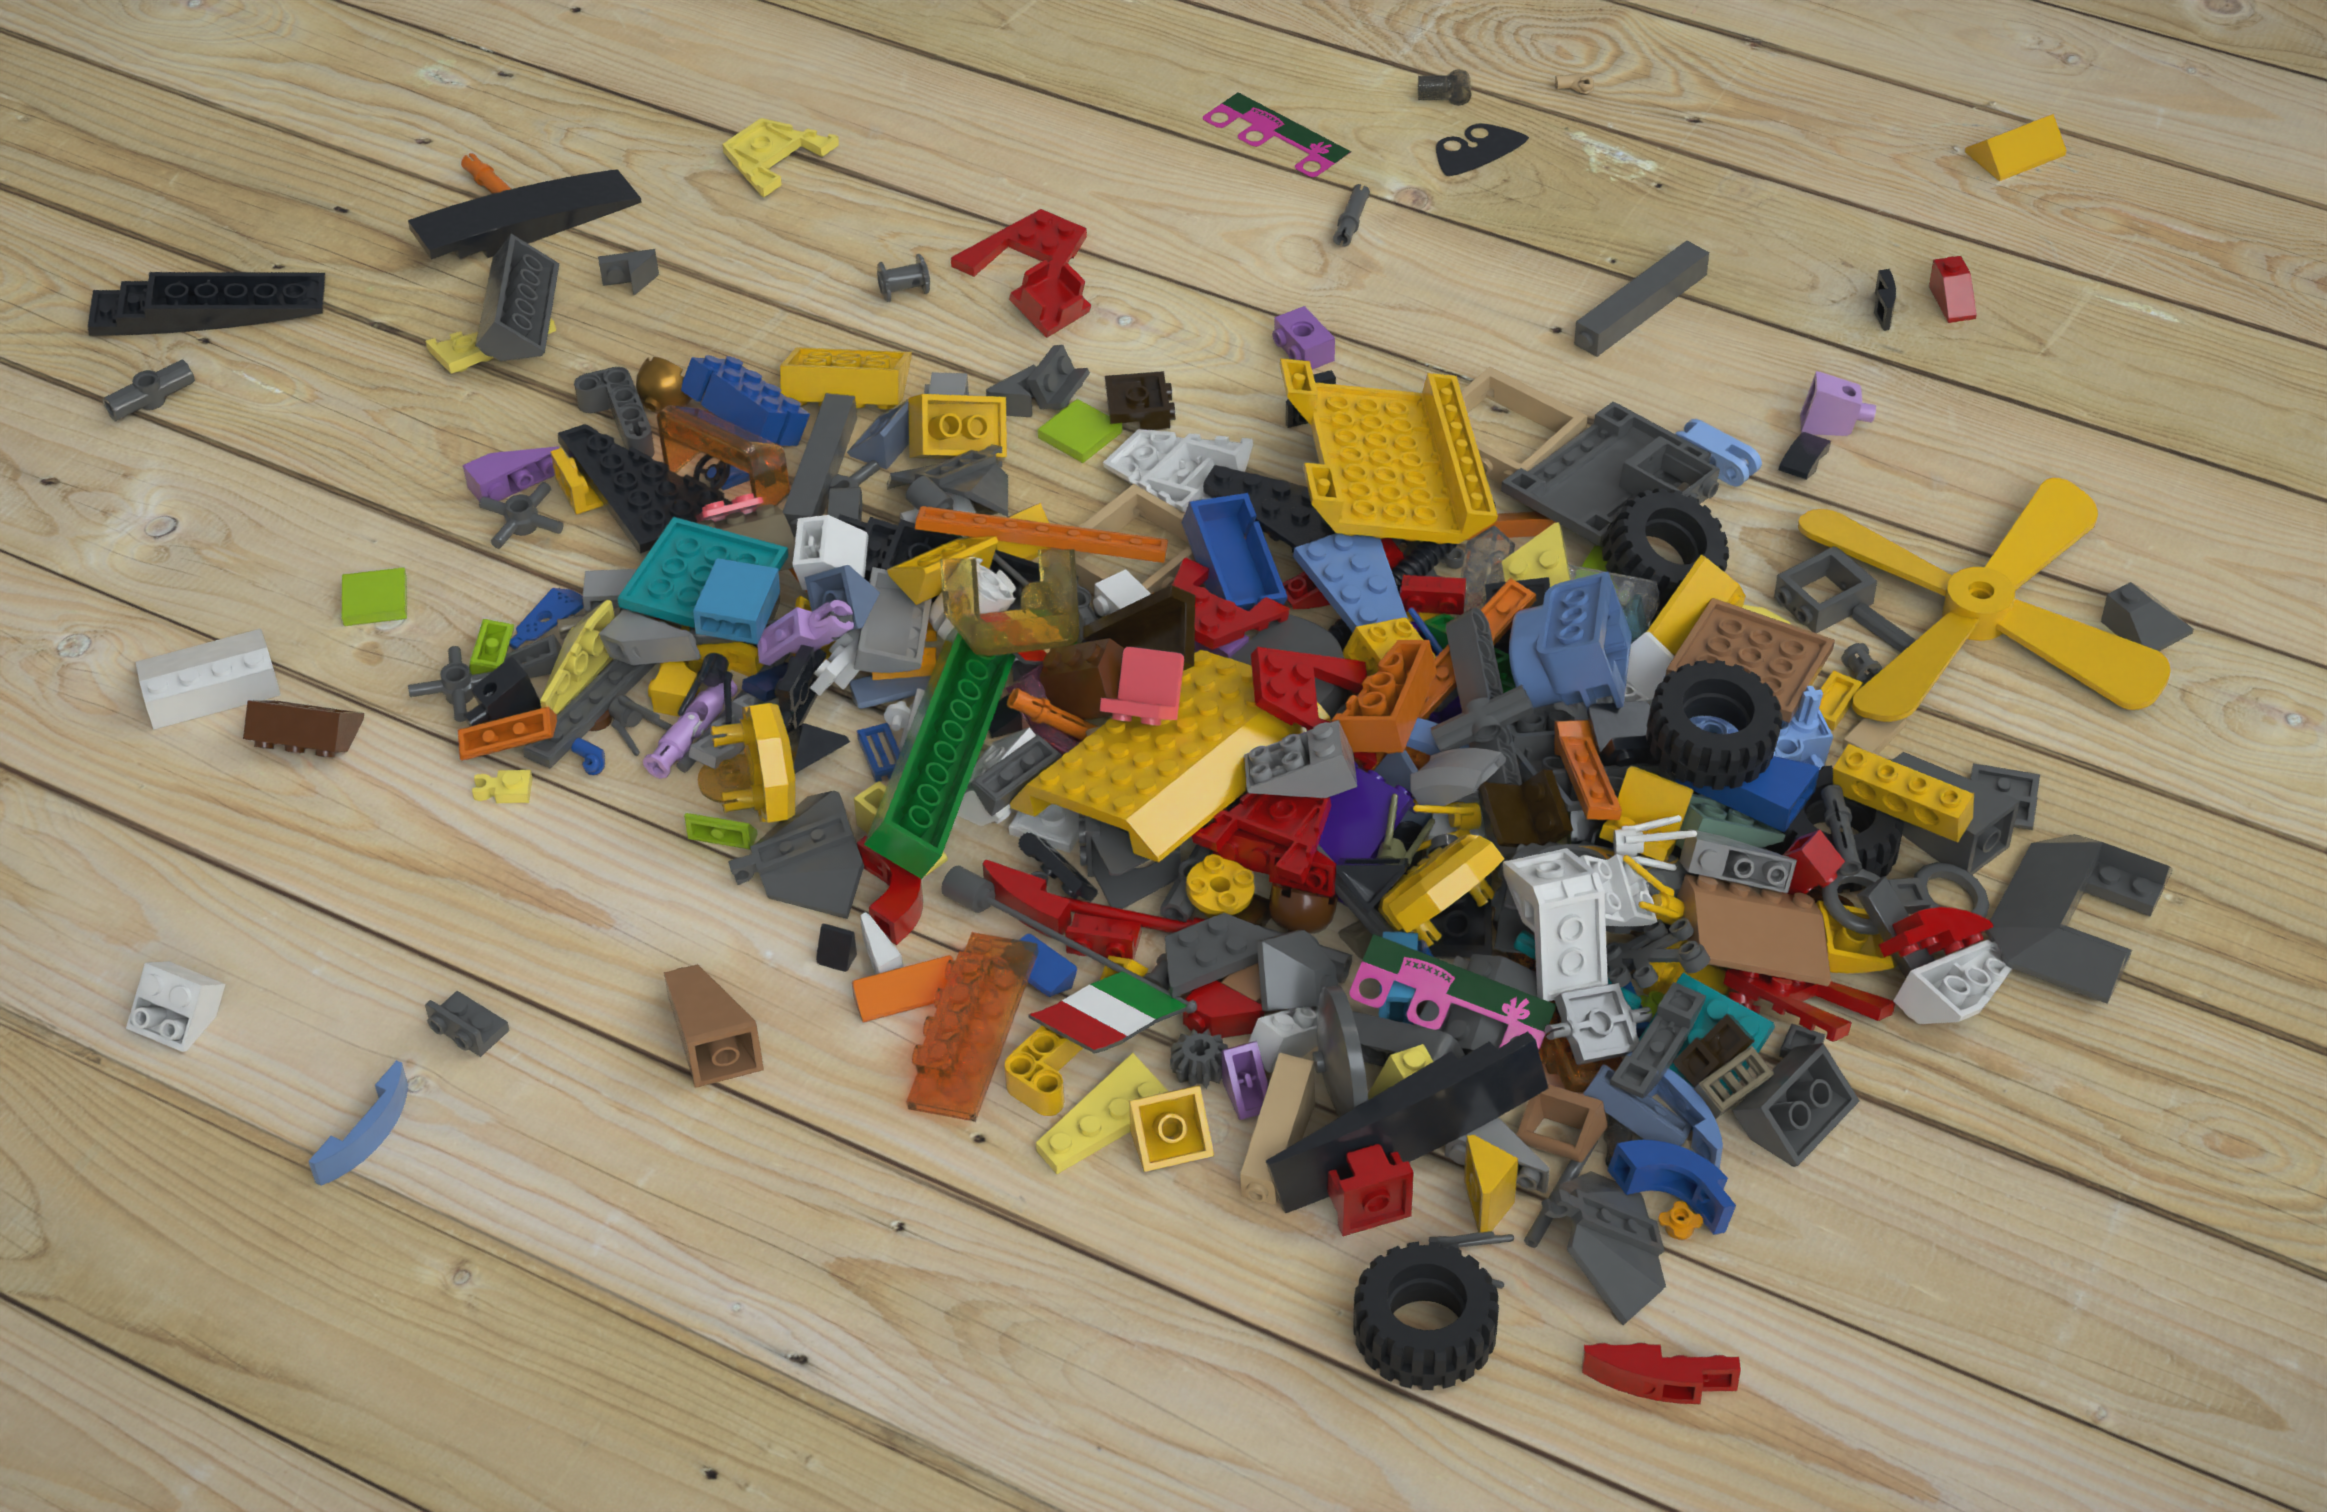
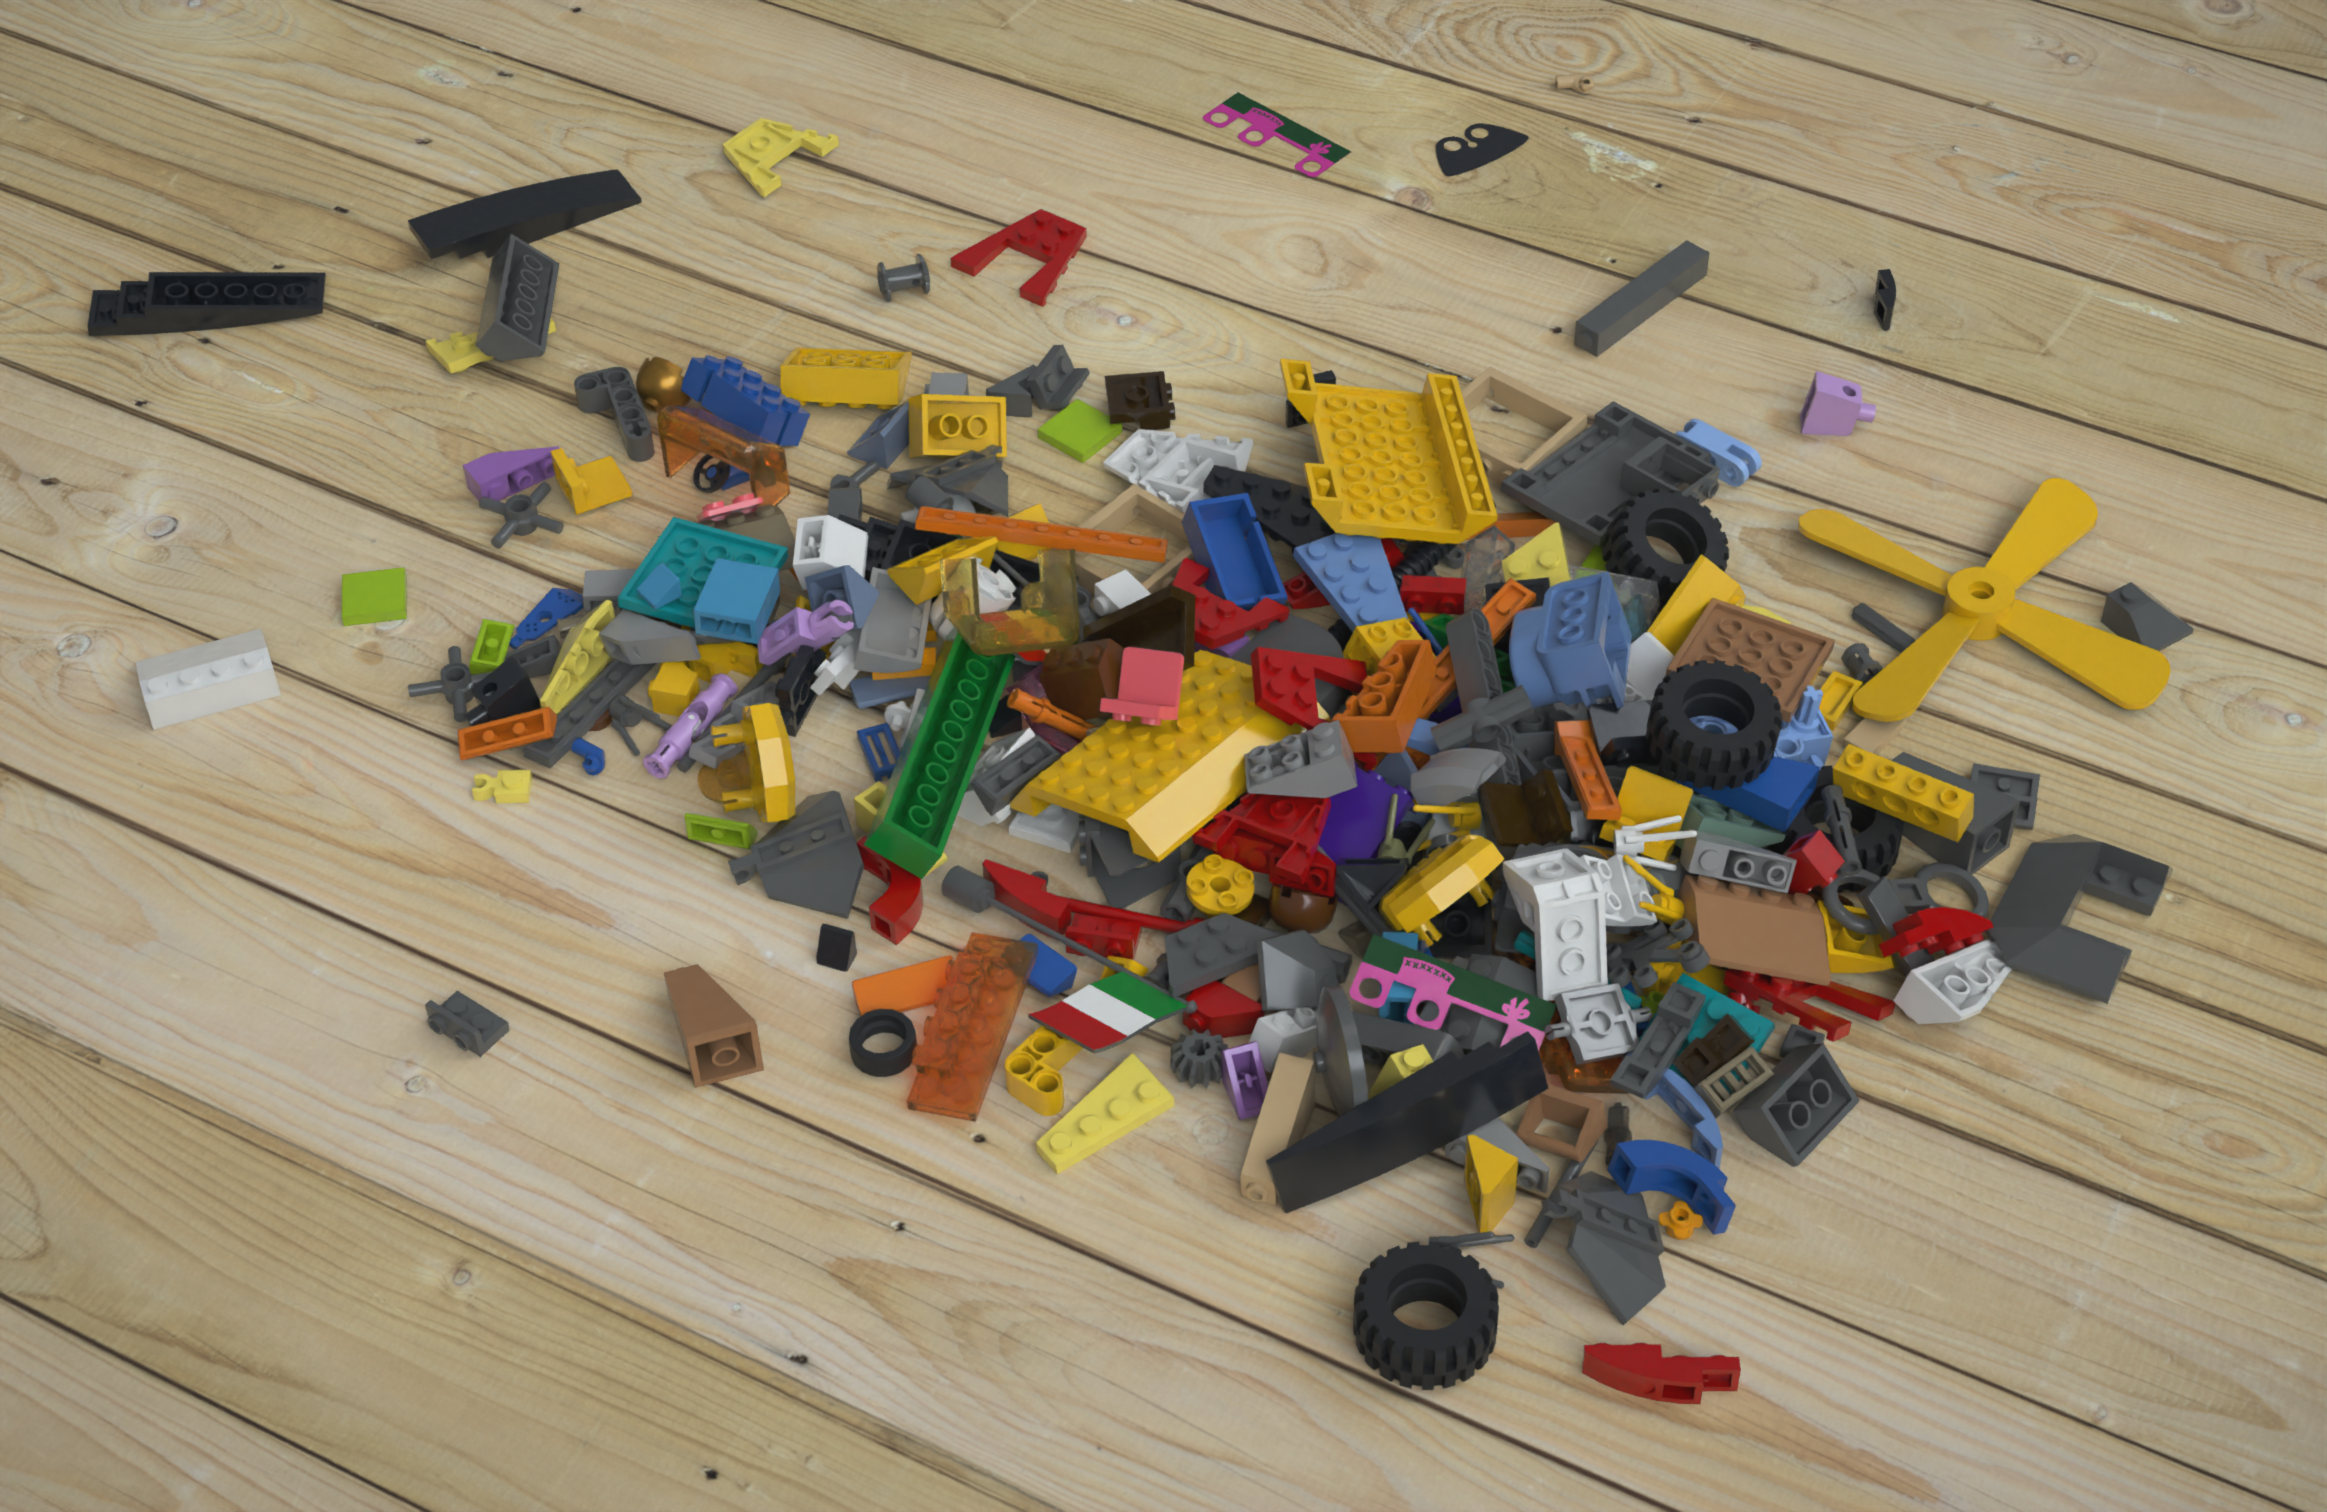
dark grey piece [102,359,195,421] -> none
white slope [126,961,226,1052] -> none
reddish brown slope [243,700,364,758] -> none
medium blue slope [309,1060,408,1186] -> none
orange pin [461,153,511,194] -> none
black wing [558,424,733,554] -> none
dark grey slope [598,249,659,295] -> none
black plant [678,653,733,725] -> none
dark blue tile [742,662,788,702] -> none
dark grey brick [783,393,857,537] -> none
black slope [787,723,850,773] -> none
white slope [860,912,903,975] -> none
red panel [1009,260,1091,338] -> none
black hinge [1018,832,1098,902] -> none
yellow slope [1129,1085,1214,1172] -> none
medium lavender brick [1272,306,1335,370] -> none
red panel [1328,1144,1414,1237] -> none
dark grey pin [1333,184,1370,246] -> none
clear smoke piece [1418,69,1472,106] -> none
sand blue slope [1584,1064,1692,1146] -> none
dark grey window [1774,546,1877,633] -> none
black slope [1778,432,1831,480] -> none
red slope [1929,256,1977,323] -> none
yellow slope [1965,114,2067,182] -> none
none -> dark azure slope [637,563,682,610]
none -> black tyre [849,1009,917,1077]

